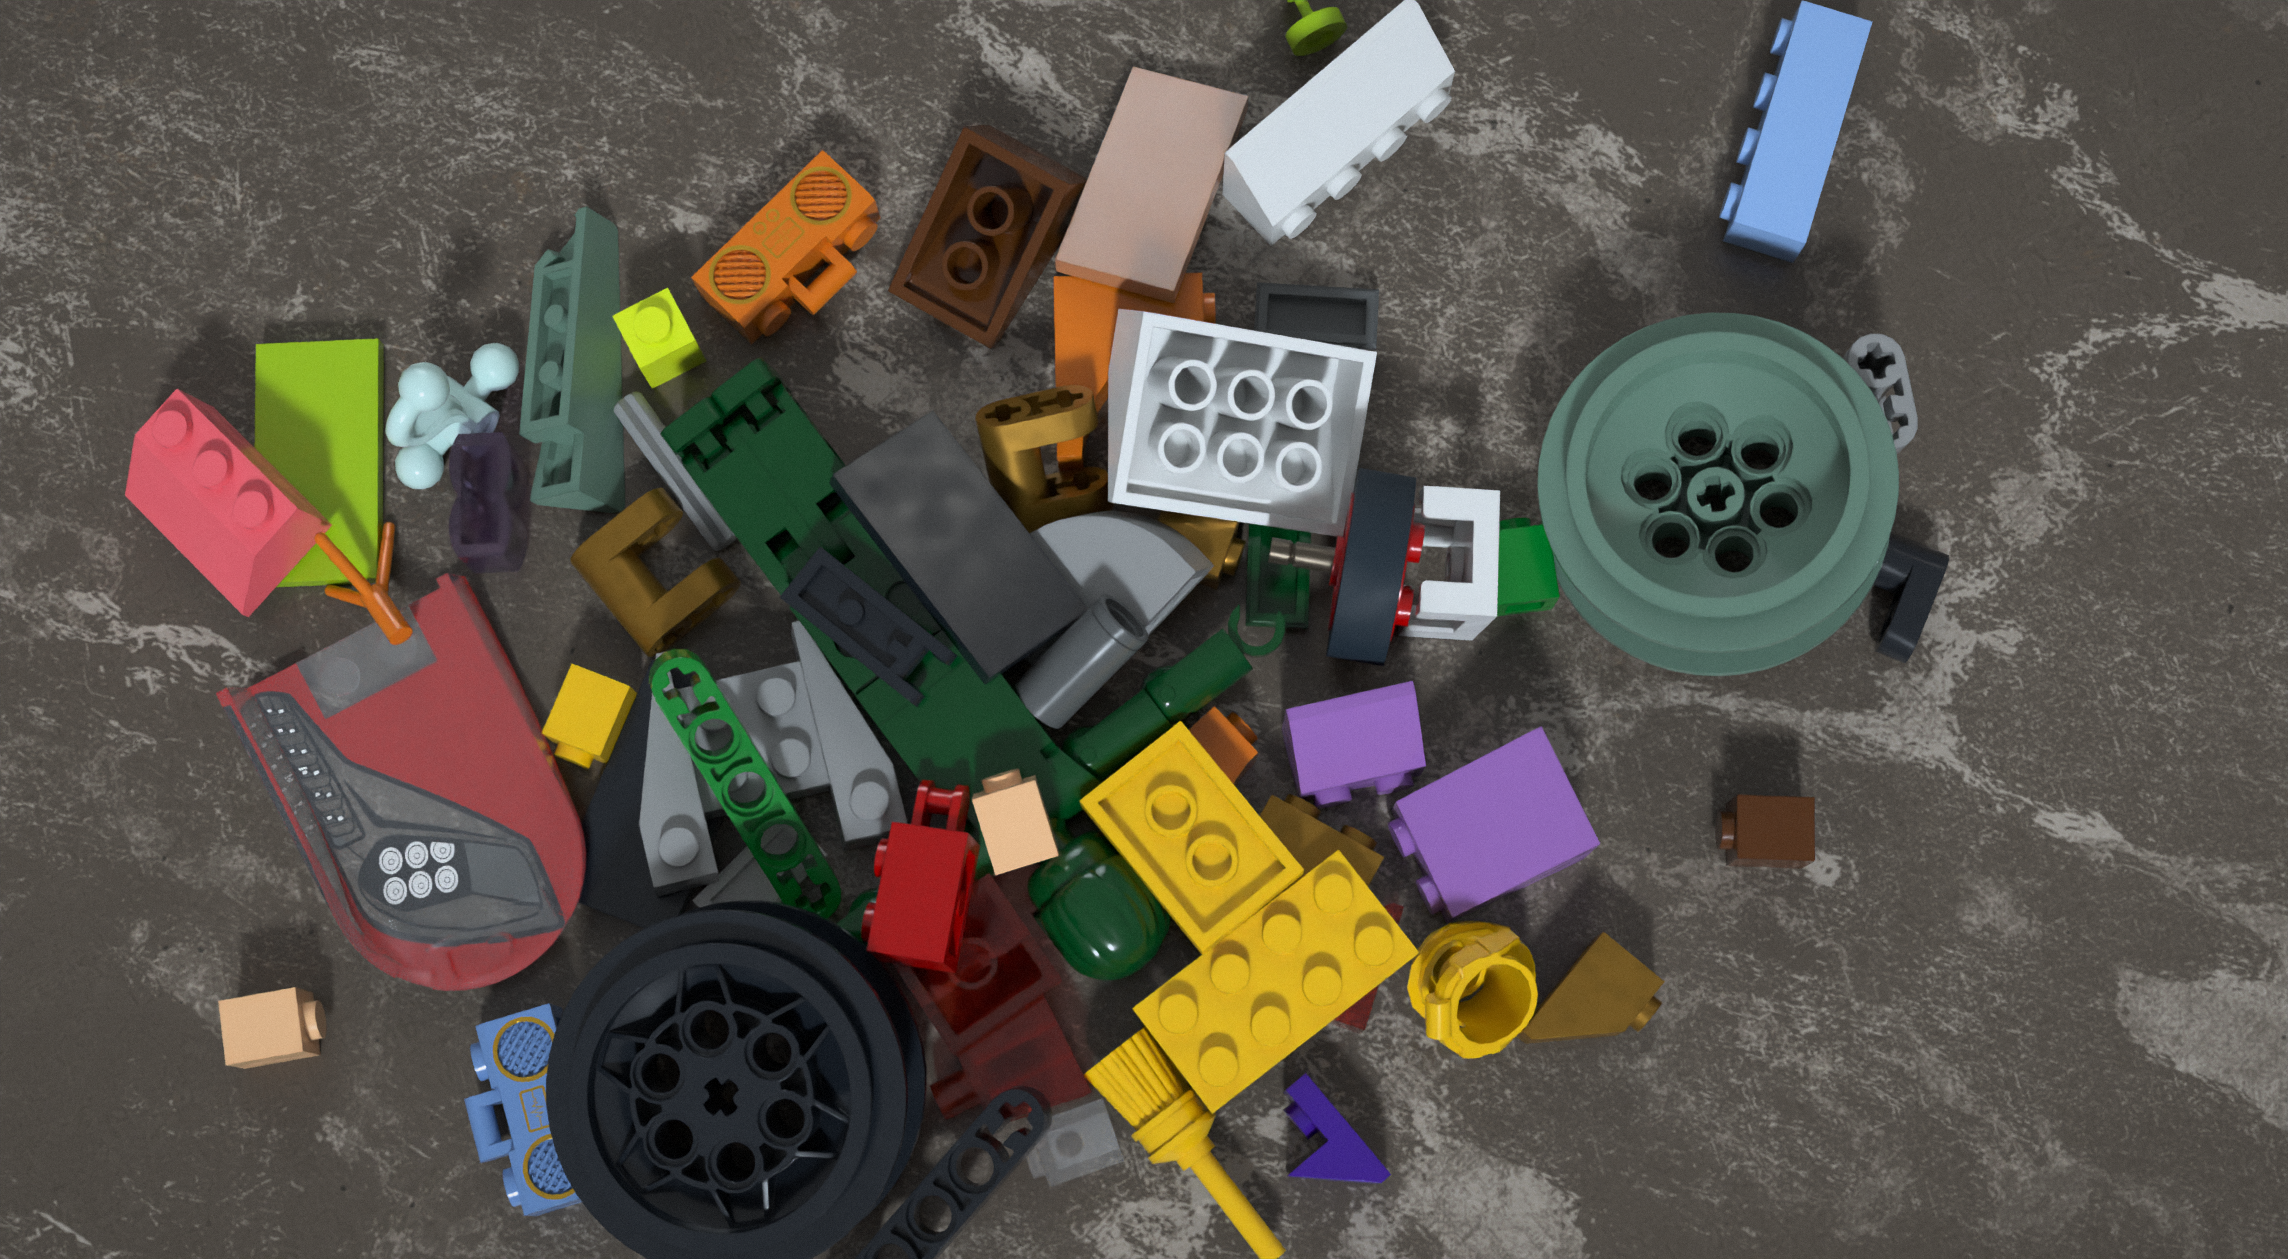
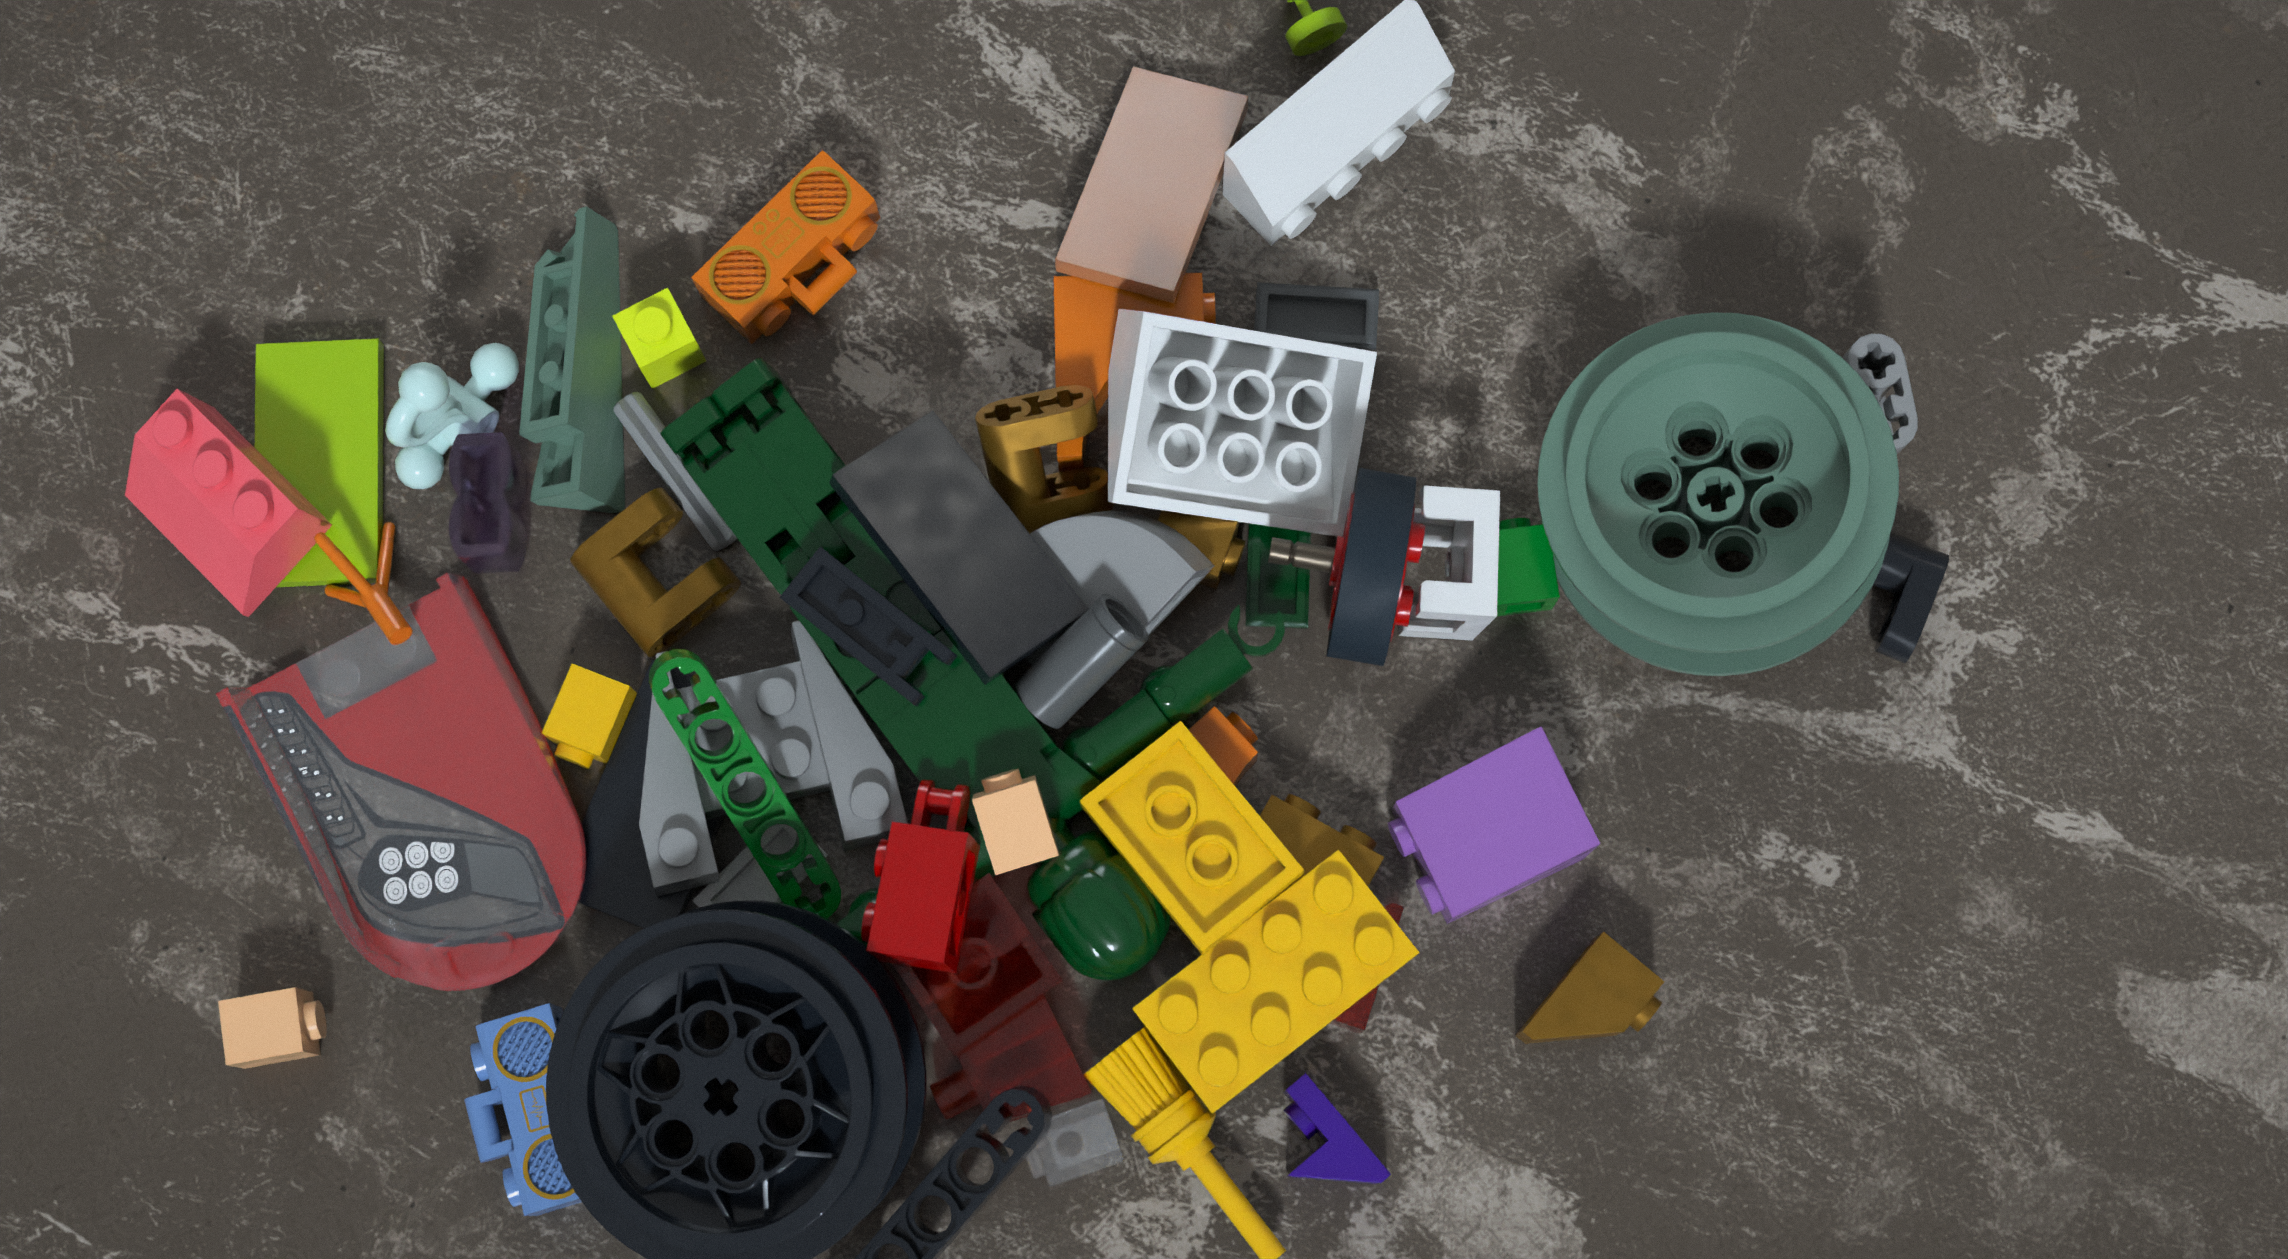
reddish brown slope [888,125,1087,349] -> none
medium lavender slope [1281,681,1426,809] -> none
yellow helmet [1407,921,1538,1059] -> none
reddish brown brick [1715,795,1815,869] -> none
light blue brick [1719,0,1873,263] -> none

